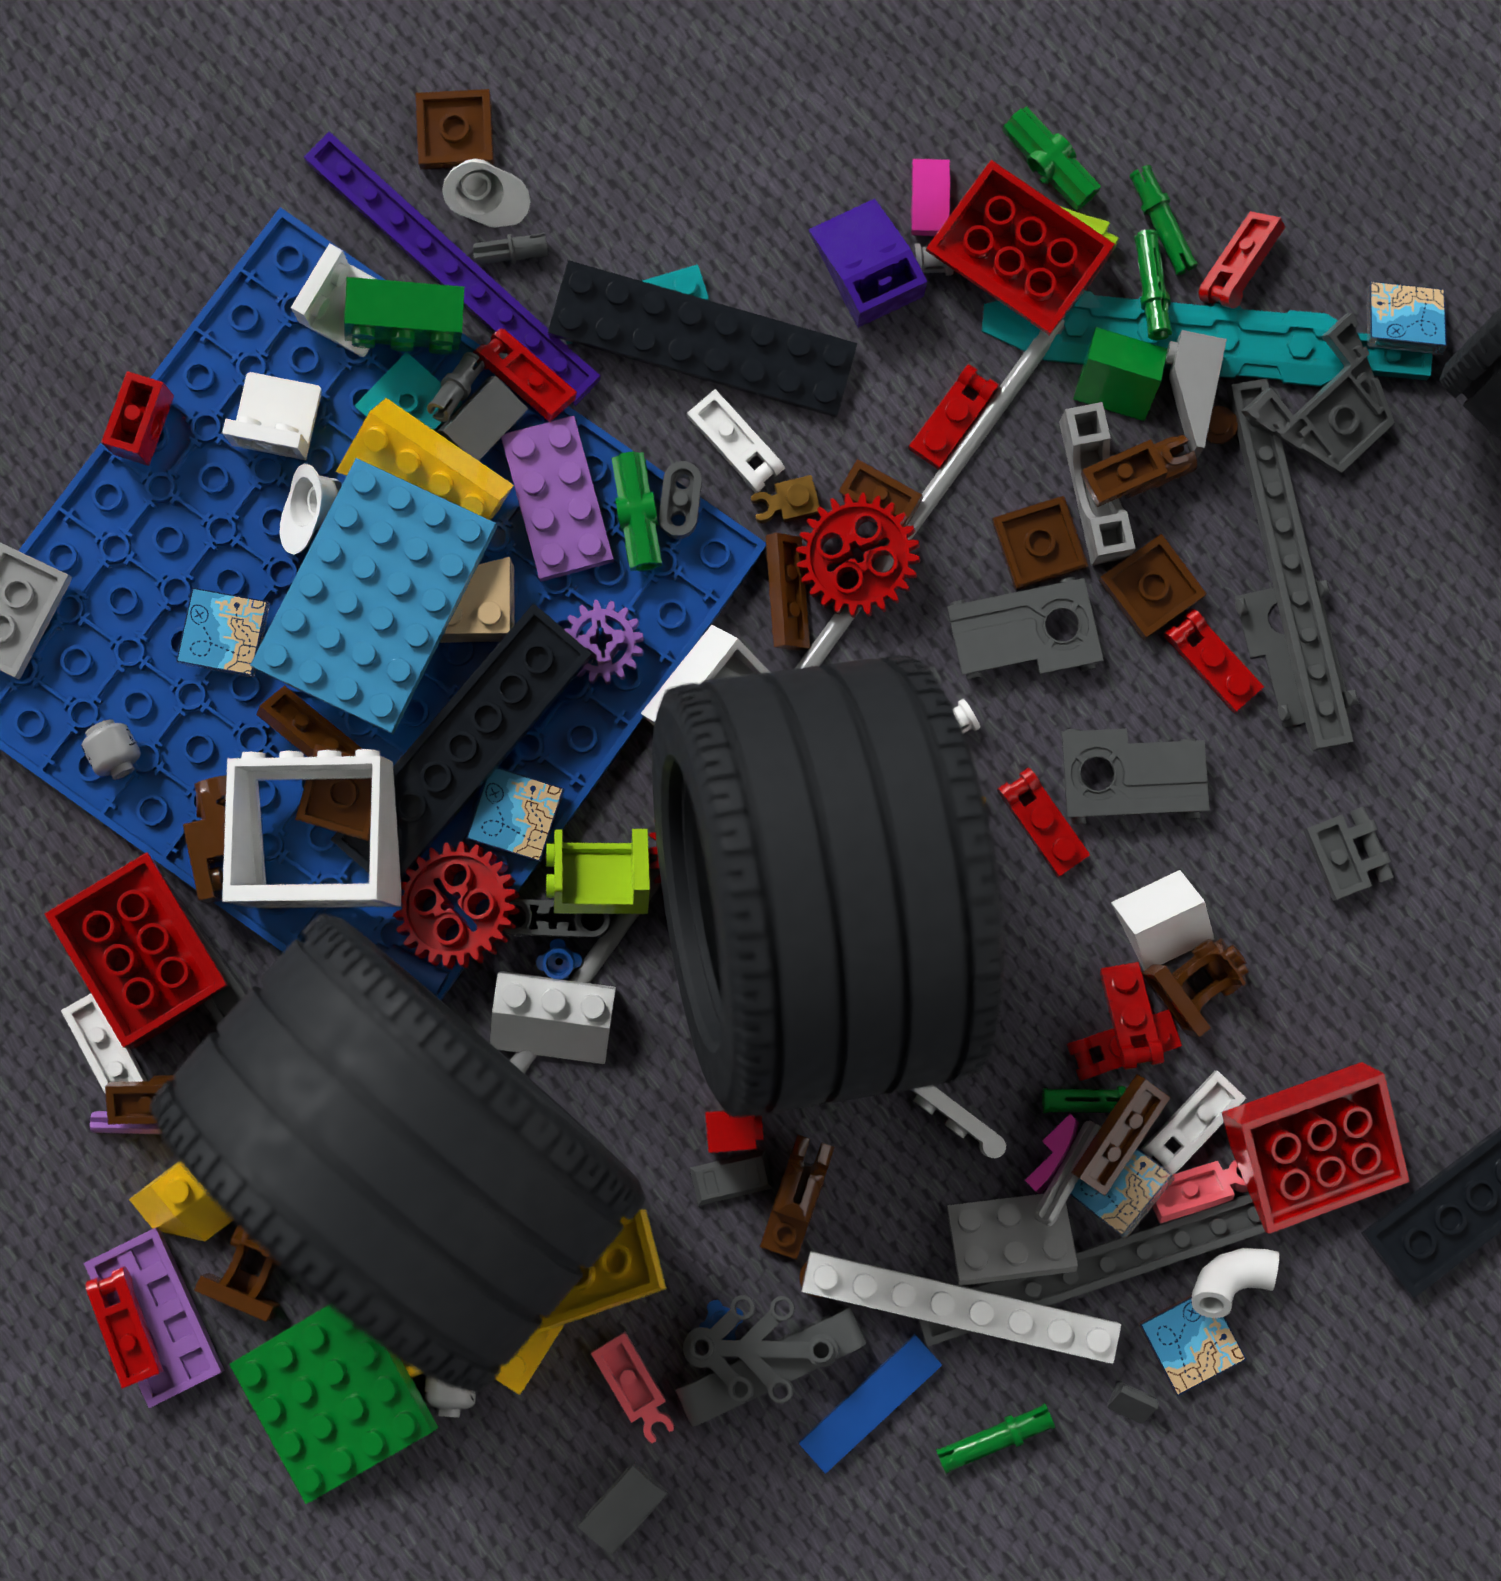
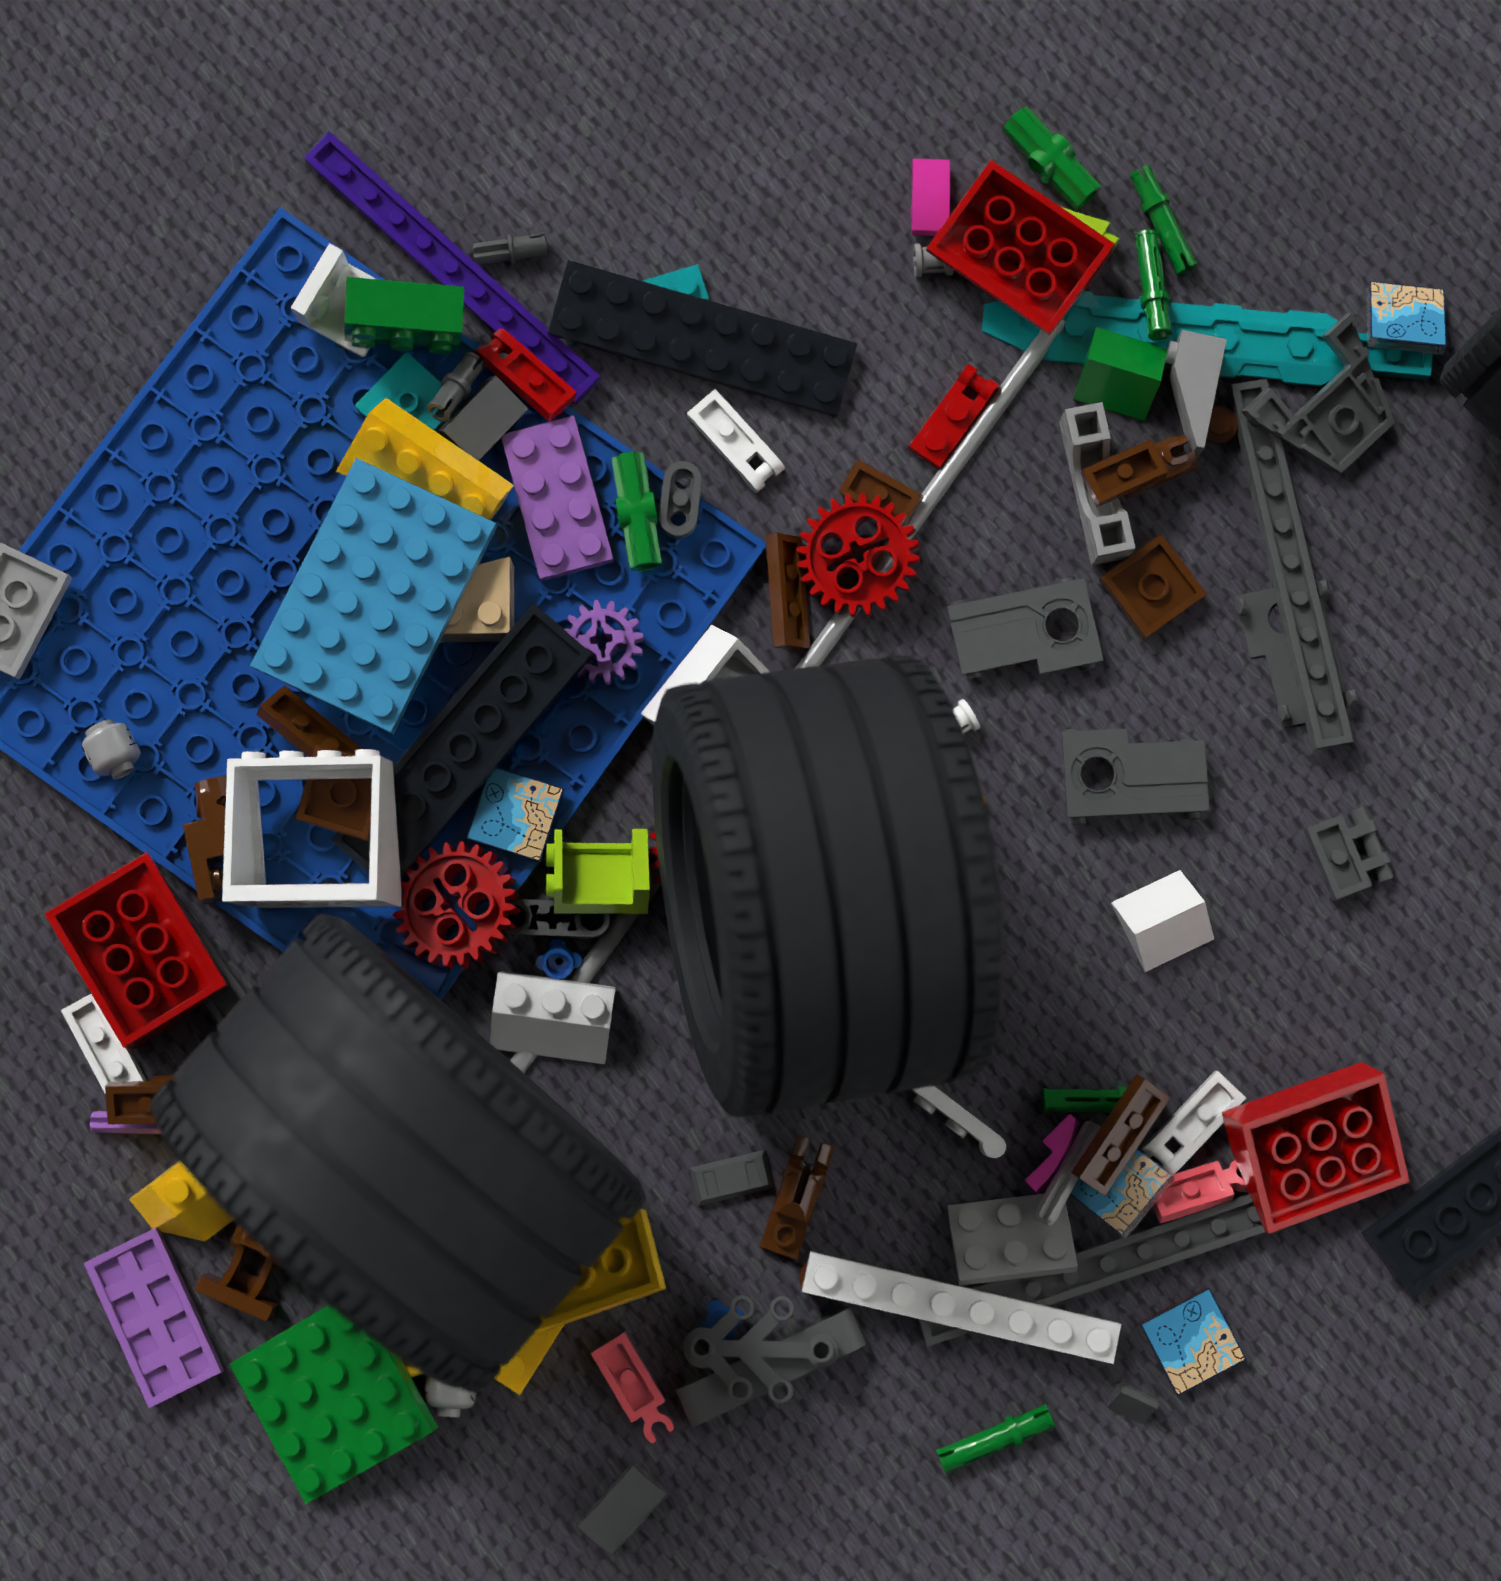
red plate [86,1266,163,1388] -> none
red brick [101,371,174,466] -> none
tile [176,587,270,678] -> none
white bracket [222,372,322,460] -> none
white piece [280,464,342,555] -> none
reddish brown plate [415,89,494,169] -> none
white piece [442,159,530,228] -> none
red brick [705,1110,764,1153] -> none
pearl gold plate [751,475,819,523] -> none
blue tile [799,1334,942,1474] -> none
dark purple slope [808,199,928,328] -> none
reddish brown tile [991,495,1088,590] -> none
red plate [997,767,1090,877] -> none
red plate [1067,1009,1182,1081] -> none
red plate [1100,962,1164,1070] -> none
reddish brown tile [1142,938,1249,1037] -> none
red plate [1164,609,1264,713] -> none
white cylinder [1191,1248,1279,1318] -> none
red plate [1199,211,1285,309] -> none

